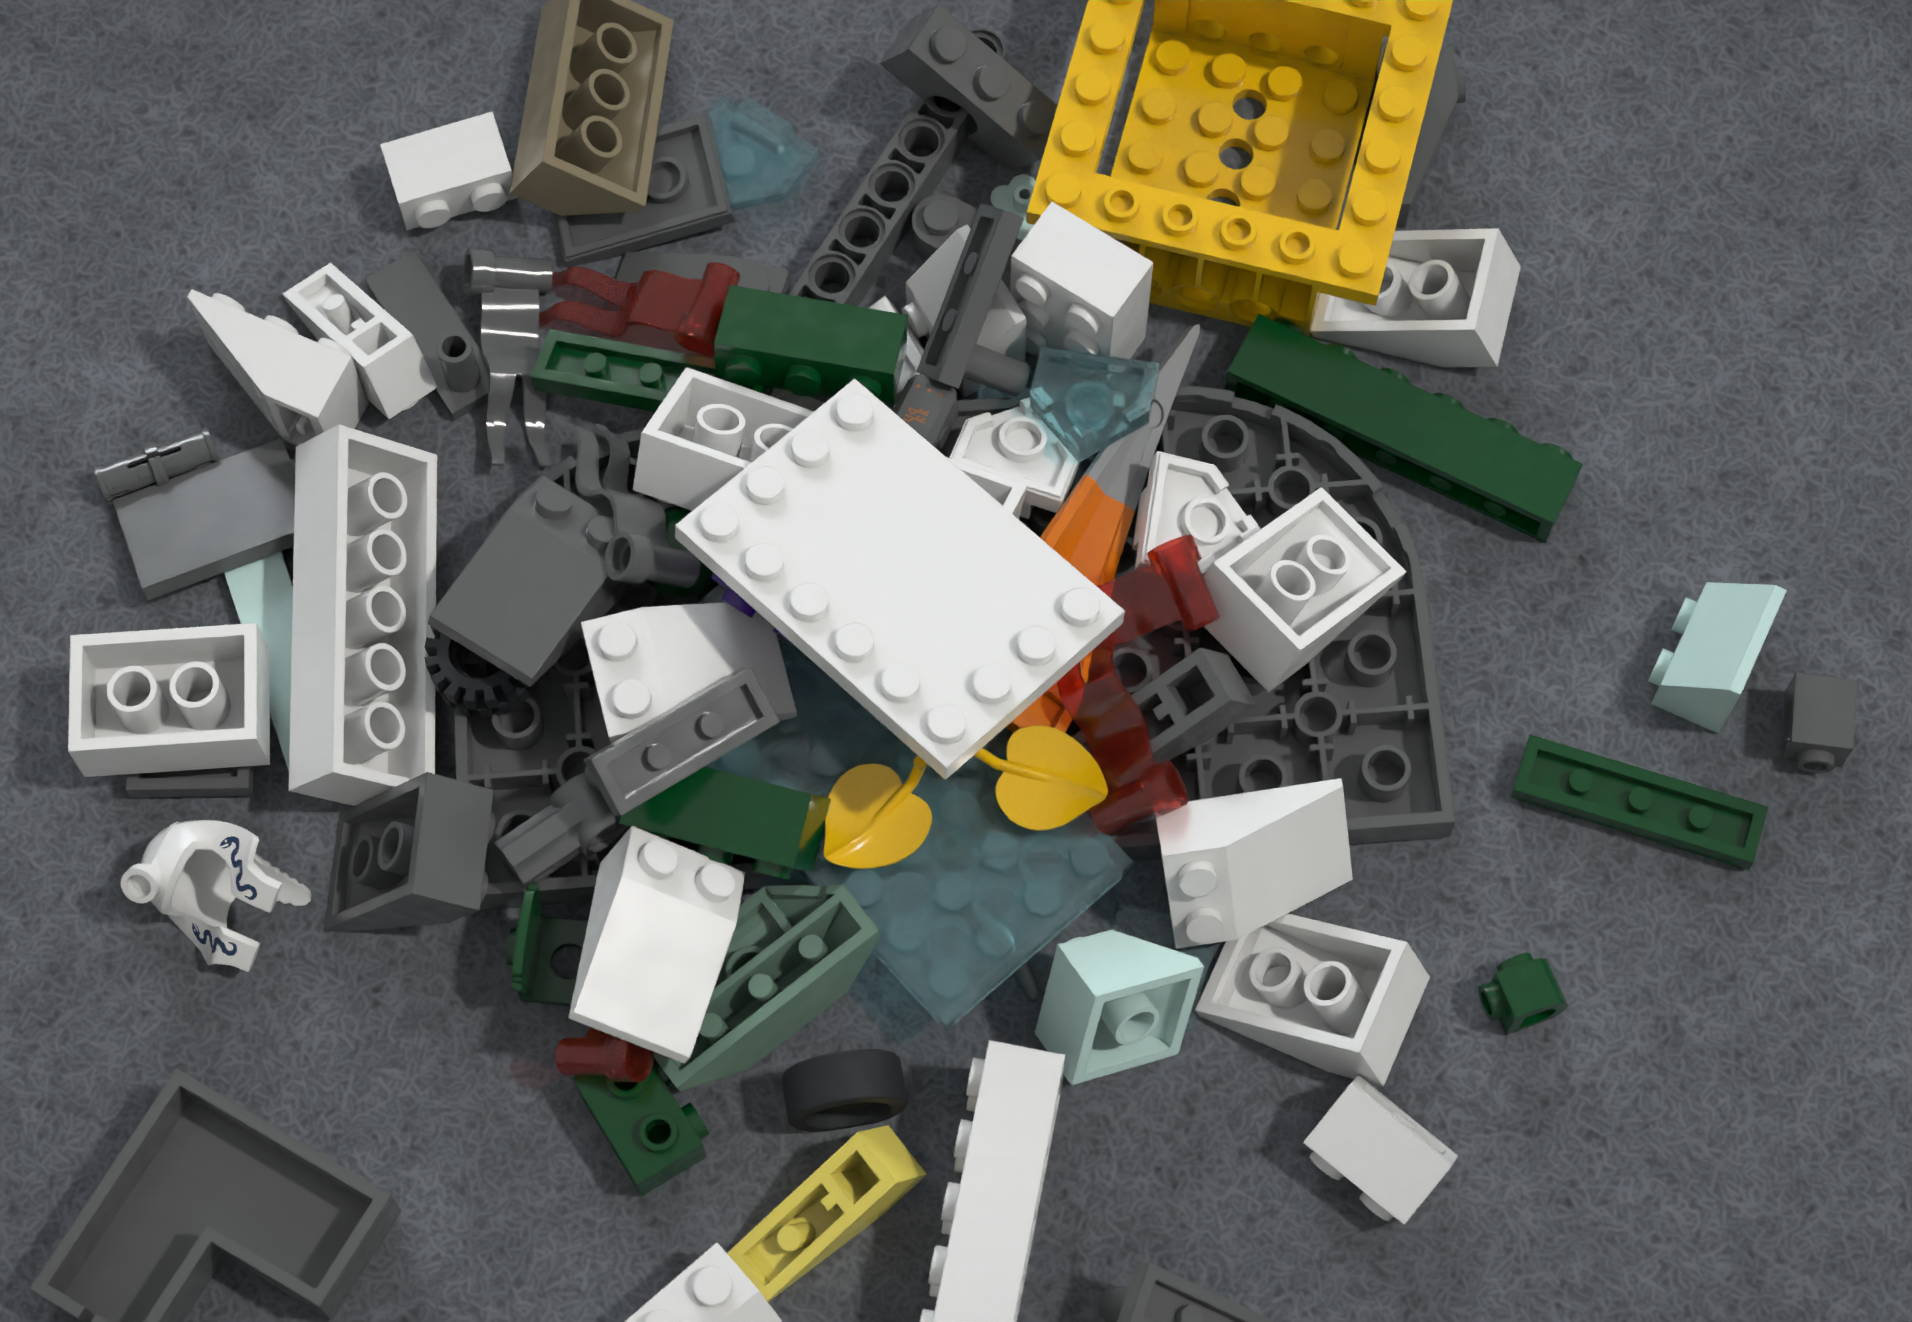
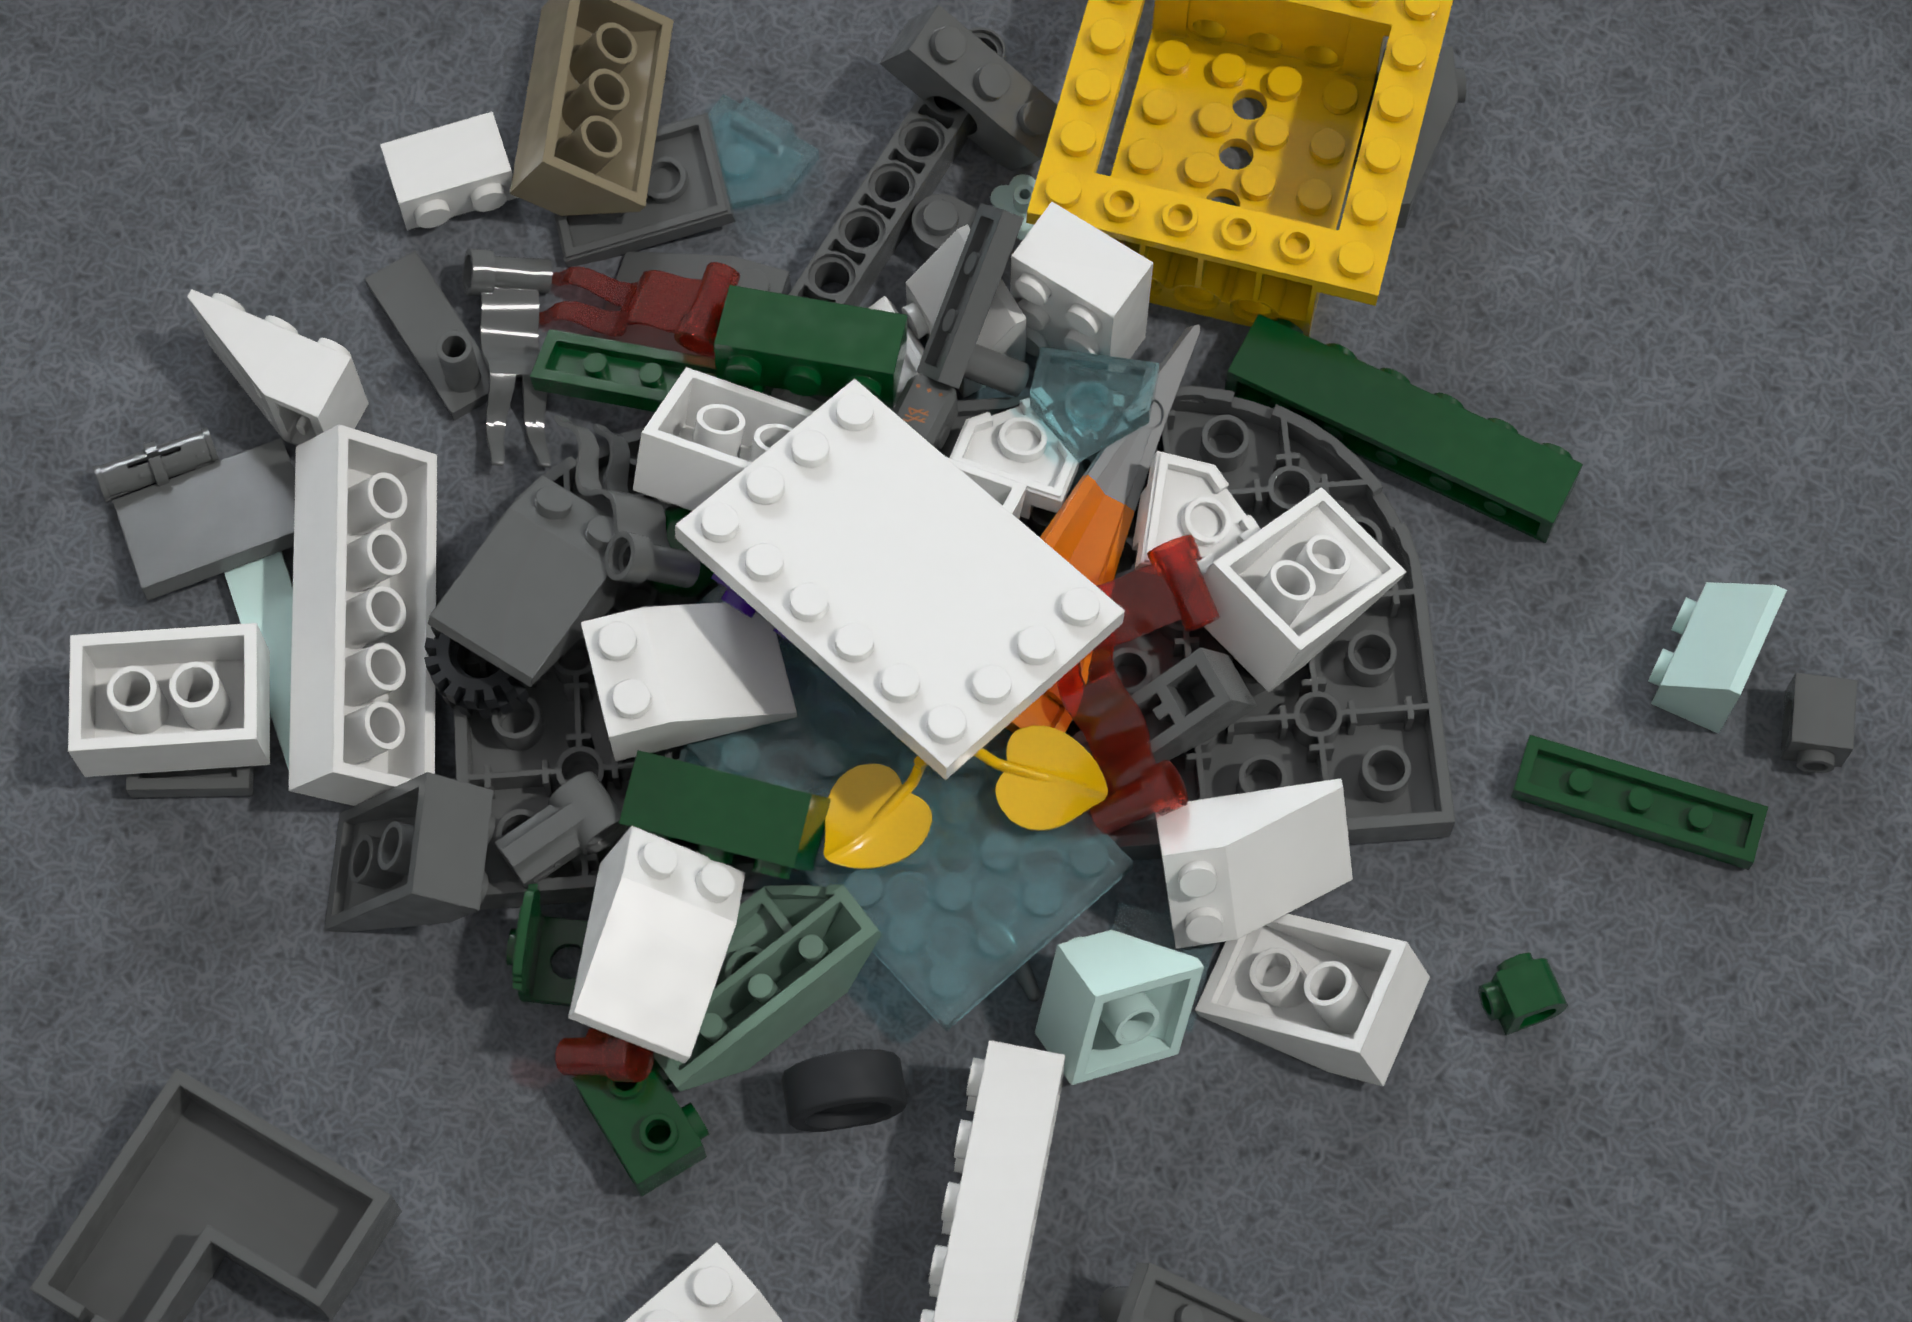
white piece [121,820,311,972] -> none
white slope [283,263,438,419] -> none
dark grey piece [584,666,780,816] -> none
light yellow slope [727,1125,927,1302] -> none
white brick [1303,1075,1458,1225] -> none
white slope [1310,228,1521,367] -> none

